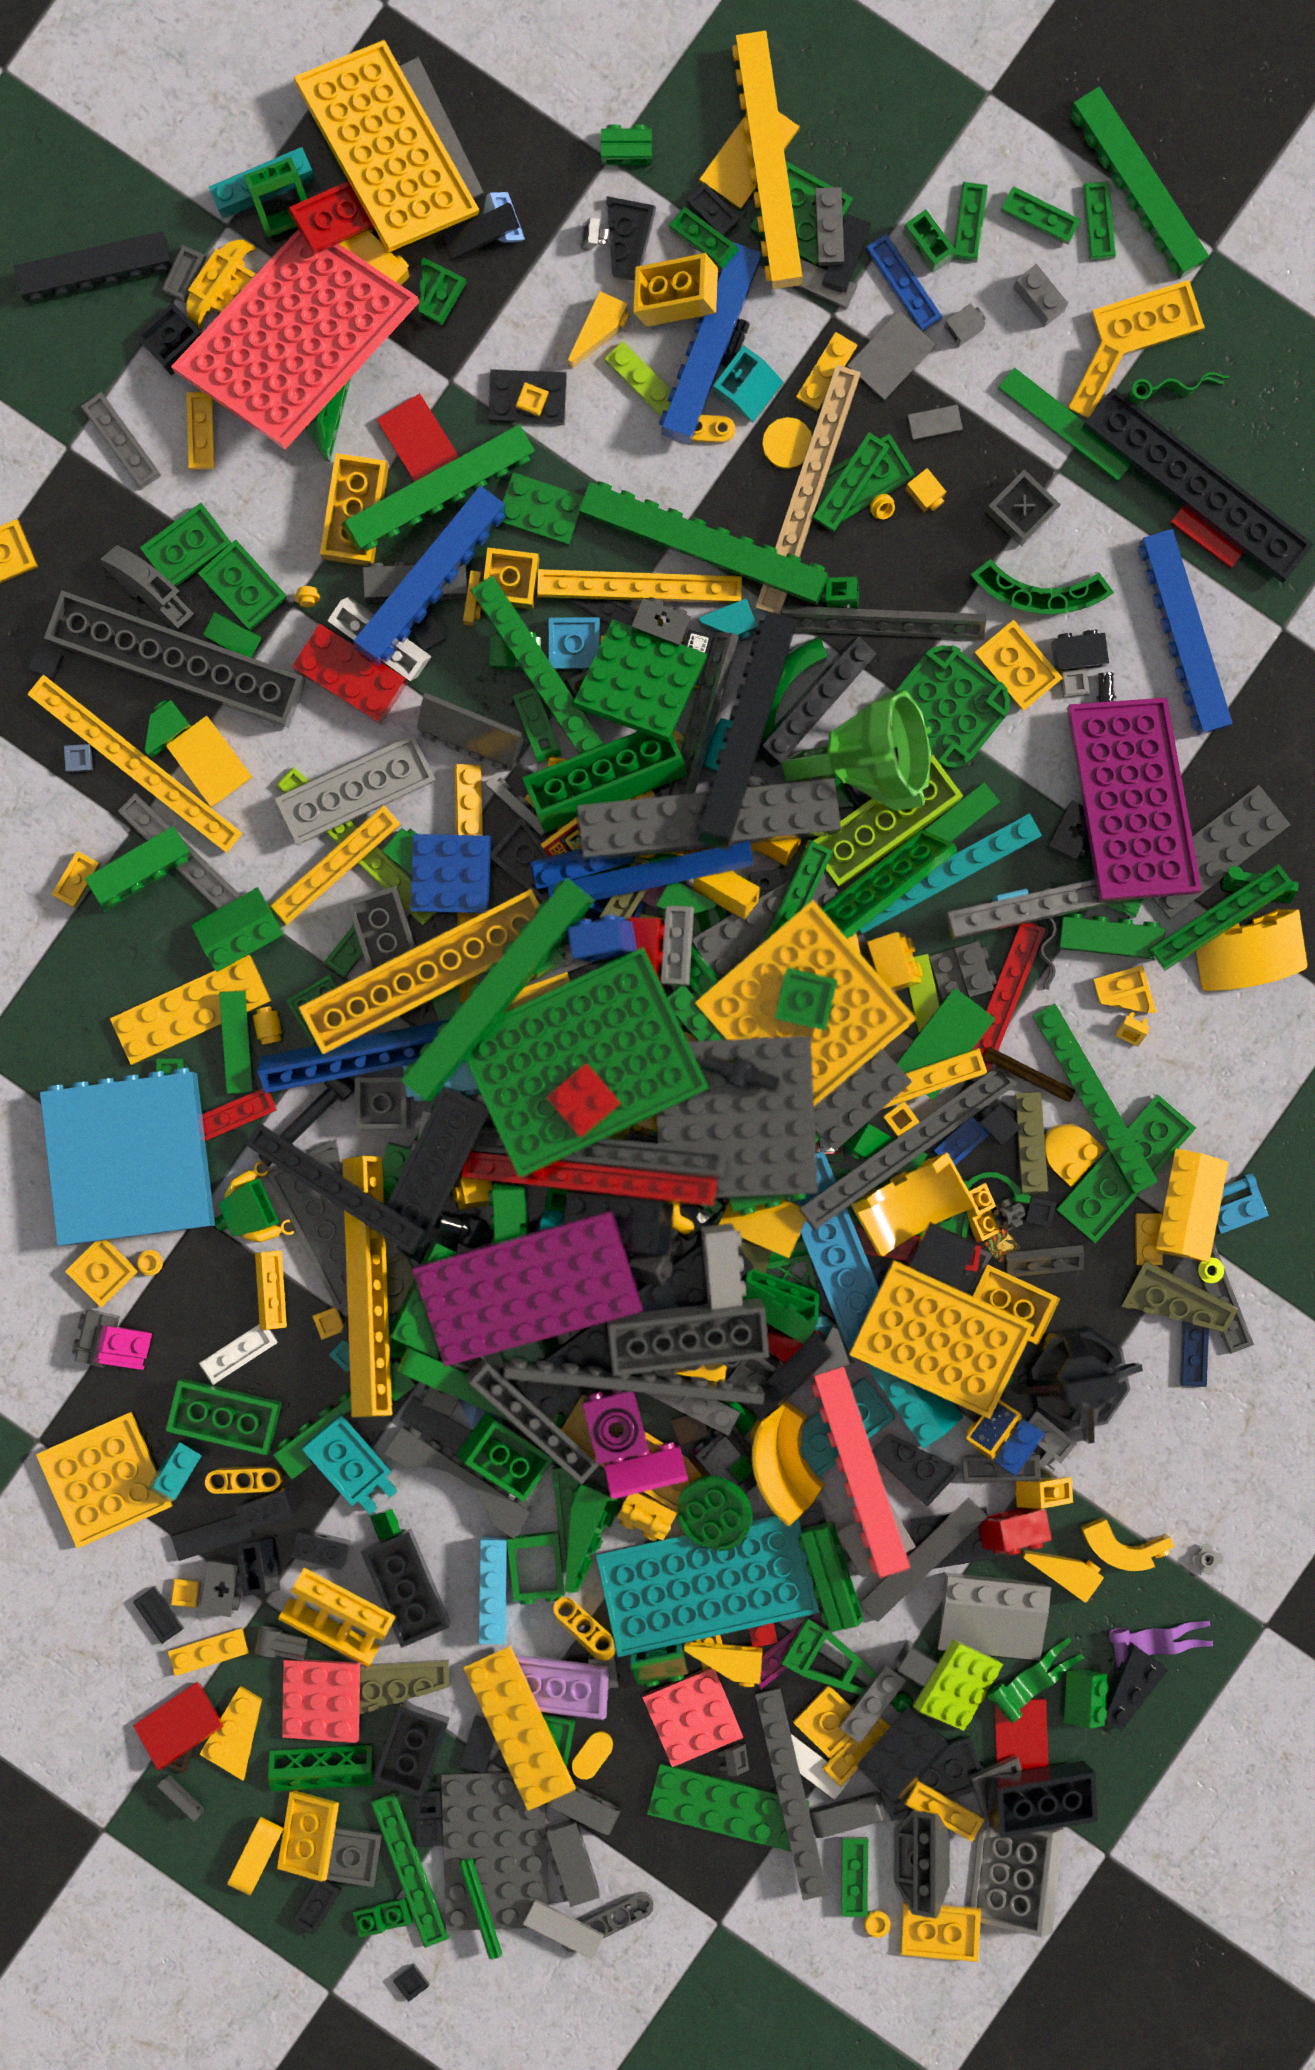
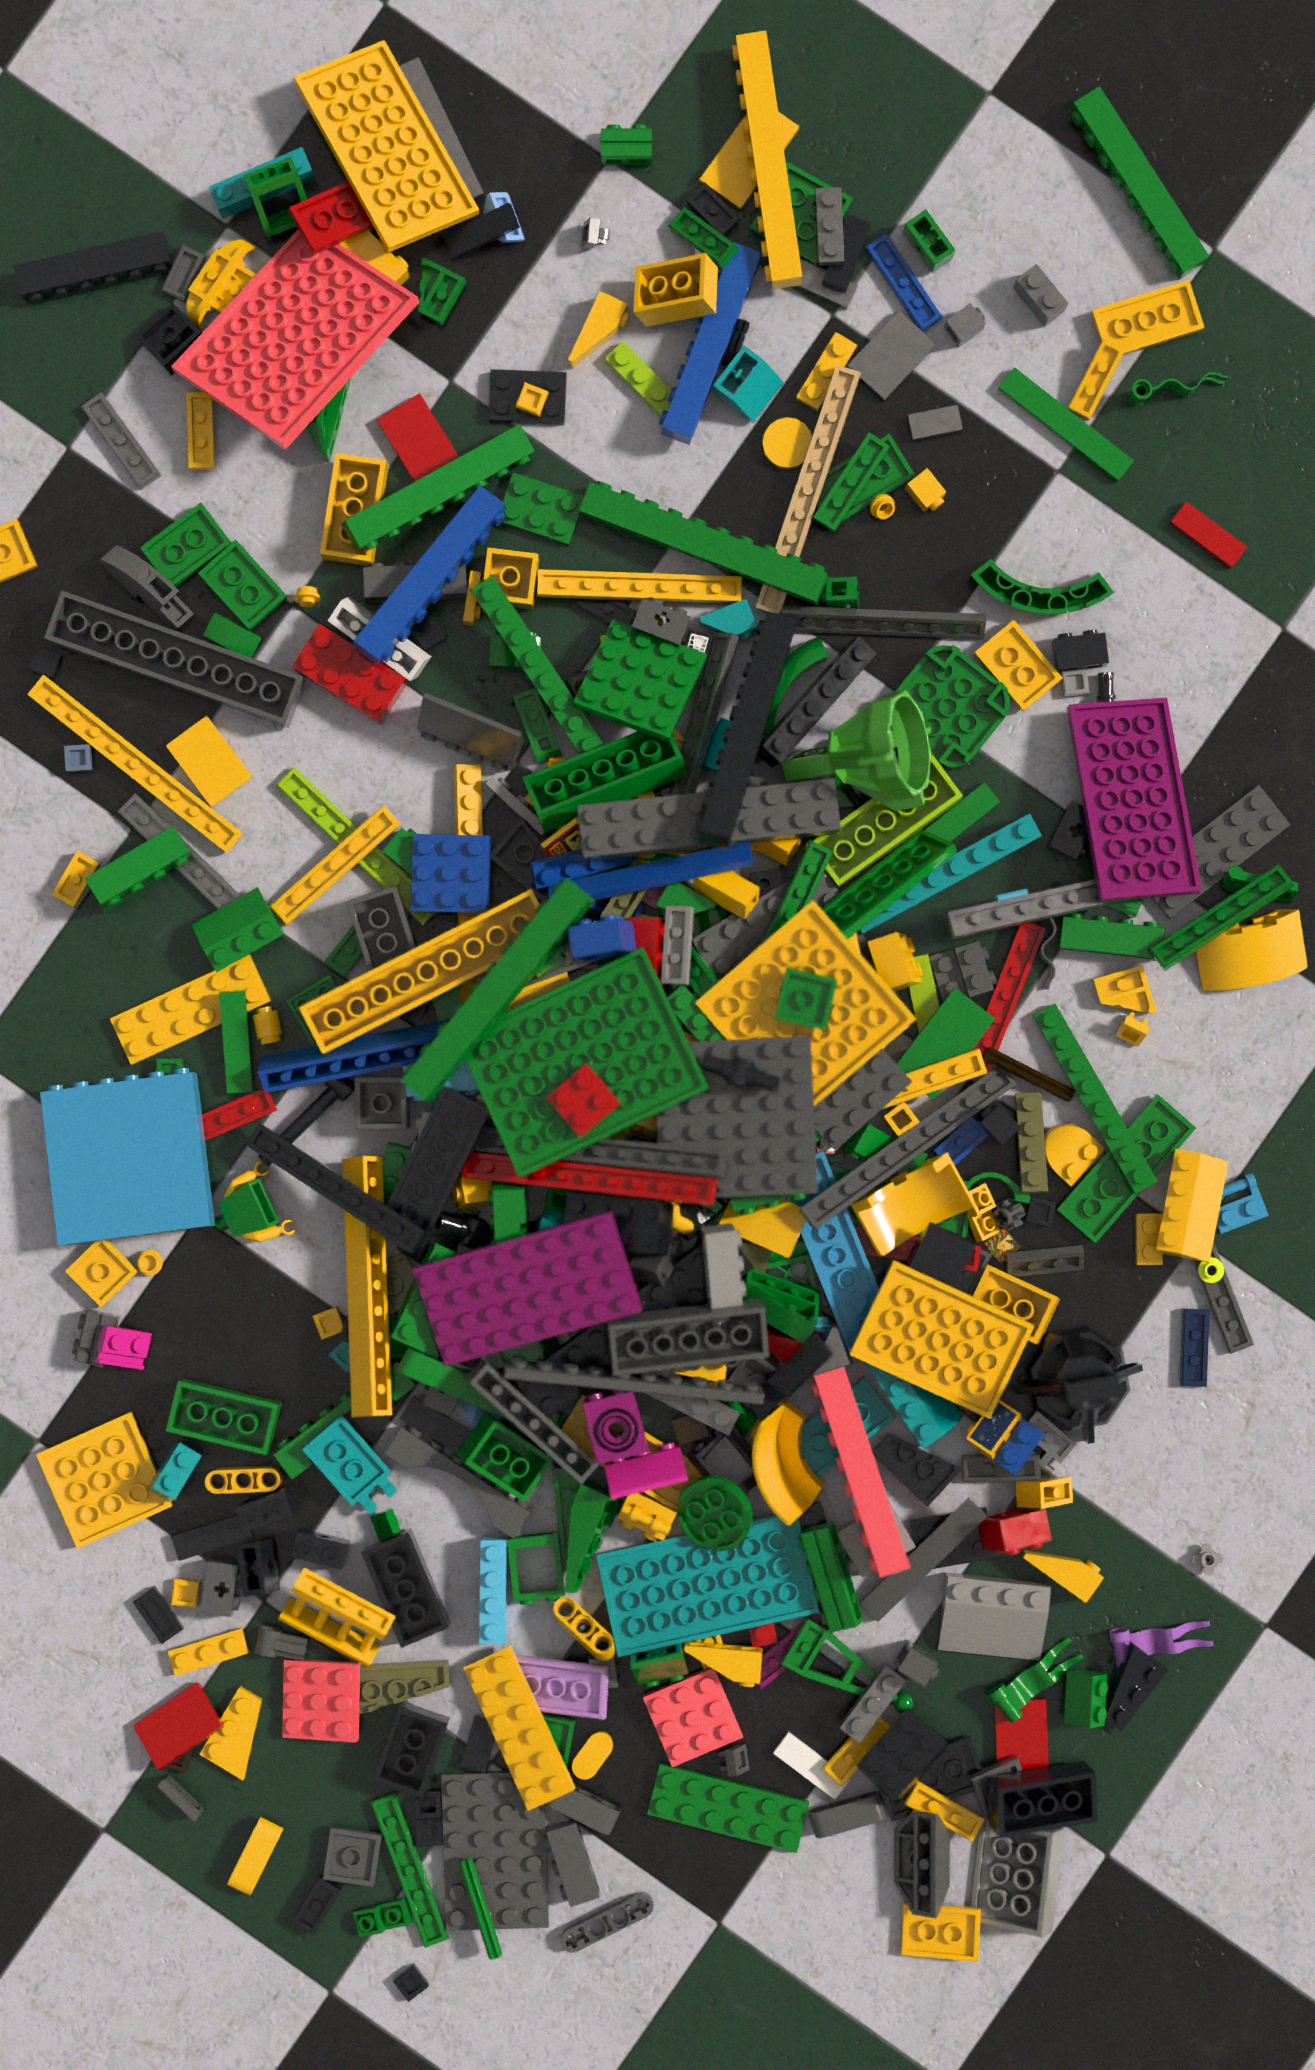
green slope [145,700,192,758] -> none
white tile [199,1324,278,1385] -> none
yellow plate [255,1251,287,1330] -> none
dark grey wing [267,1139,348,1311] -> none
green fence [268,1745,374,1791] -> none
light grey plate [274,734,436,846] -> none
yellow plate [277,1791,339,1882] -> none
light grey tile [523,1899,604,1959] -> none
dark azure plate [549,617,600,670] -> none
black wing [606,196,656,281] -> none
yellow plate [692,415,735,443] -> none
green plate [726,1455,753,1483] -> none
dark grey plate [755,1688,828,1900] -> none
yellow plate [793,1685,852,1759] -> none
green plate [841,1836,869,1917] -> none
yellow tile [864,1910,890,1938] -> none
lime plate [913,1639,1003,1731] -> none
green tile [953,182,988,262] -> none
dark grey brick [985,469,1061,547] -> none
green plate [1001,186,1081,245] -> none
yellow arch [1080,1517,1175,1571] -> none
green tile [1082,181,1116,261] -> none
black plate [1082,388,1313,583] -> none
olive wing [1121,1260,1238,1332] -> none
blue brick [1138,529,1233,736] -> none

